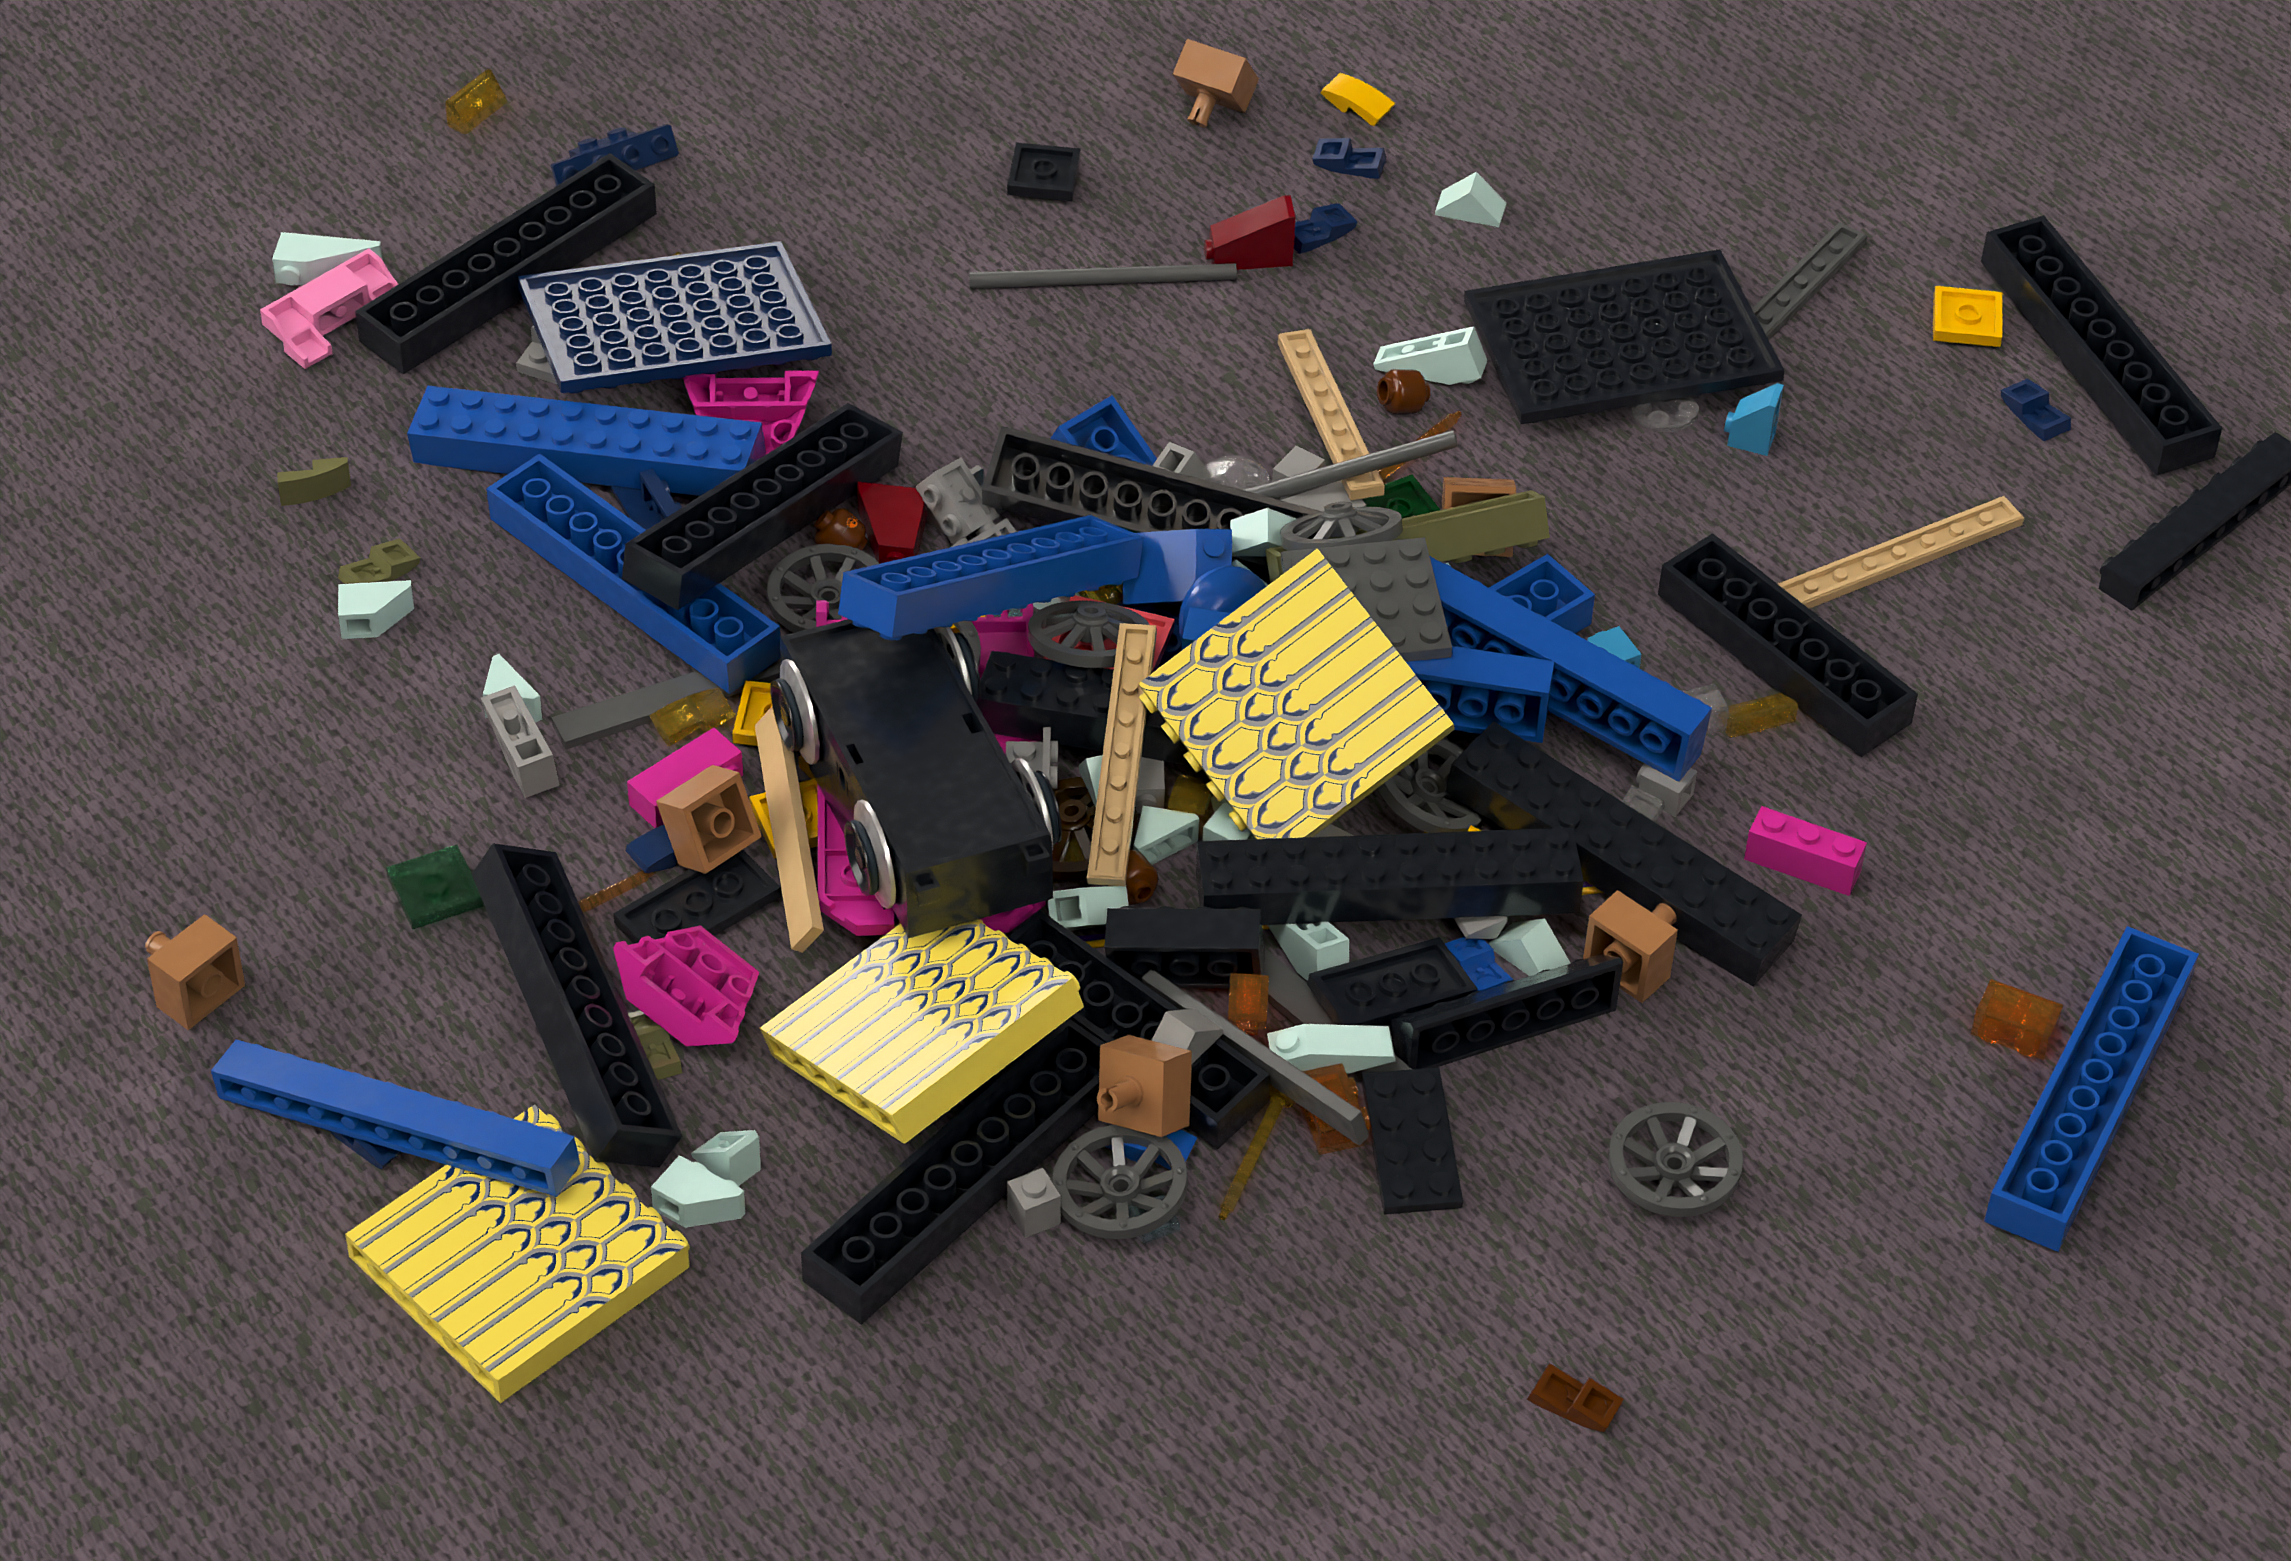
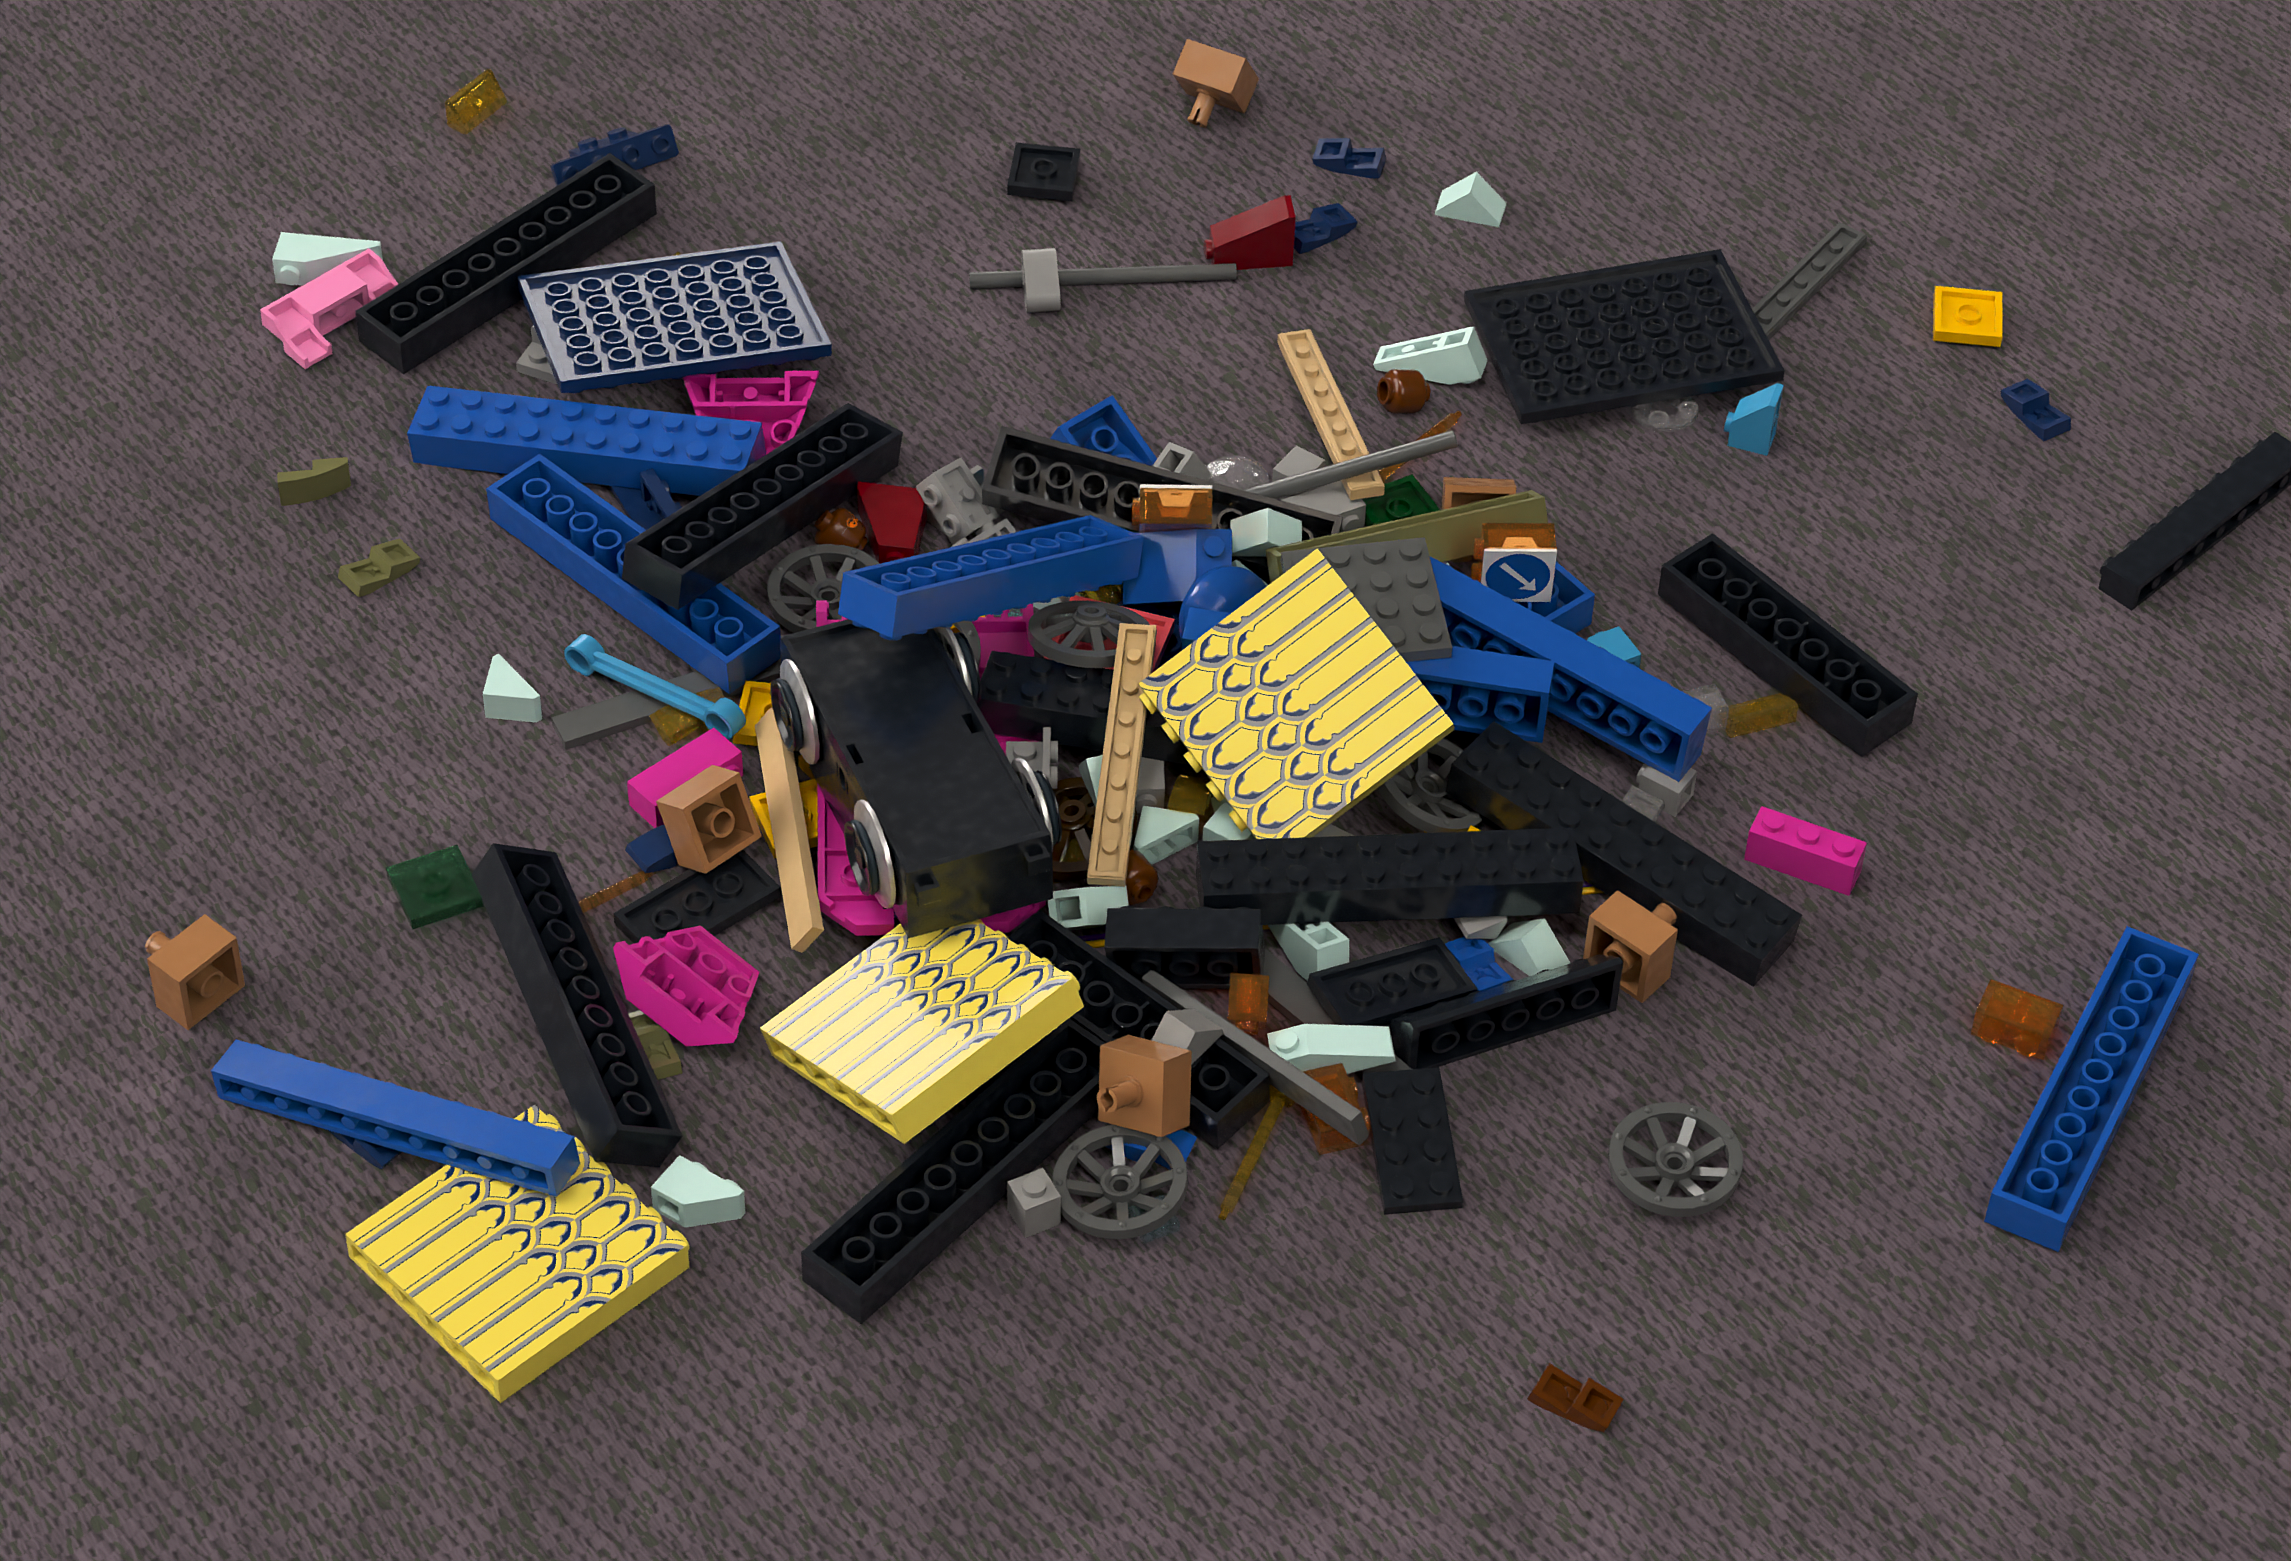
light aqua slope [338,580,414,639] -> none
light grey slope [481,685,559,798] -> none
light aqua slope [691,1130,761,1185] -> none
dark grey wheel [1280,502,1403,551] -> none
yellow slope [1320,73,1395,126] -> none
tan tile [1778,496,2024,609] -> none
black brick [1981,215,2222,476] -> none
none -> dark azure piece [564,634,746,740]
none -> light grey beam [1021,248,1060,313]
none -> clear orange piece [1132,484,1212,533]
none -> piece [1471,523,1557,602]

